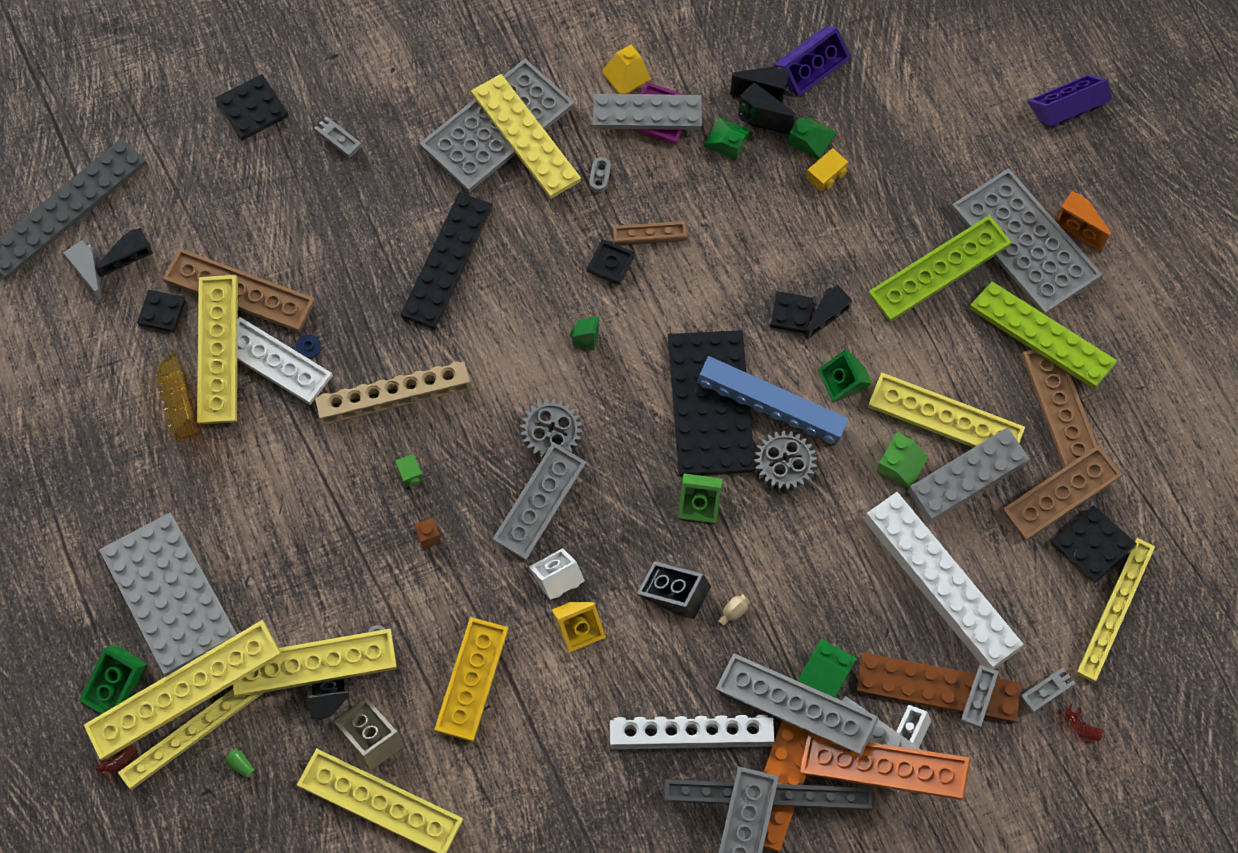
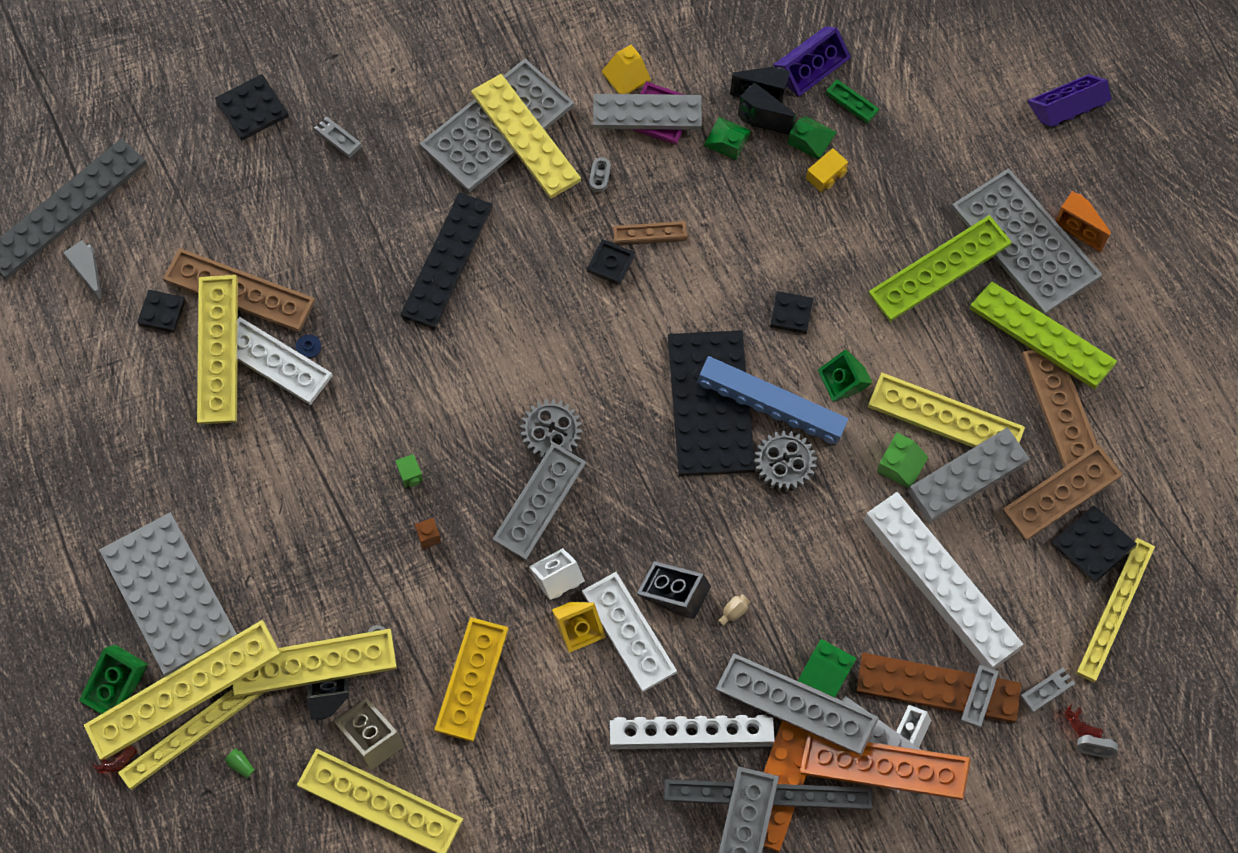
black slope [96,227,153,277] -> none
clear yellow slope [155,353,200,441] -> none
tan brick [315,362,471,425] -> none
green slope [570,316,599,350] -> none
bright green slope [678,474,722,523] -> none
black slope [806,285,852,339] -> none
none -> white plate [582,572,677,693]
none -> green plate [825,79,879,124]
none -> light grey plate [1077,735,1118,758]

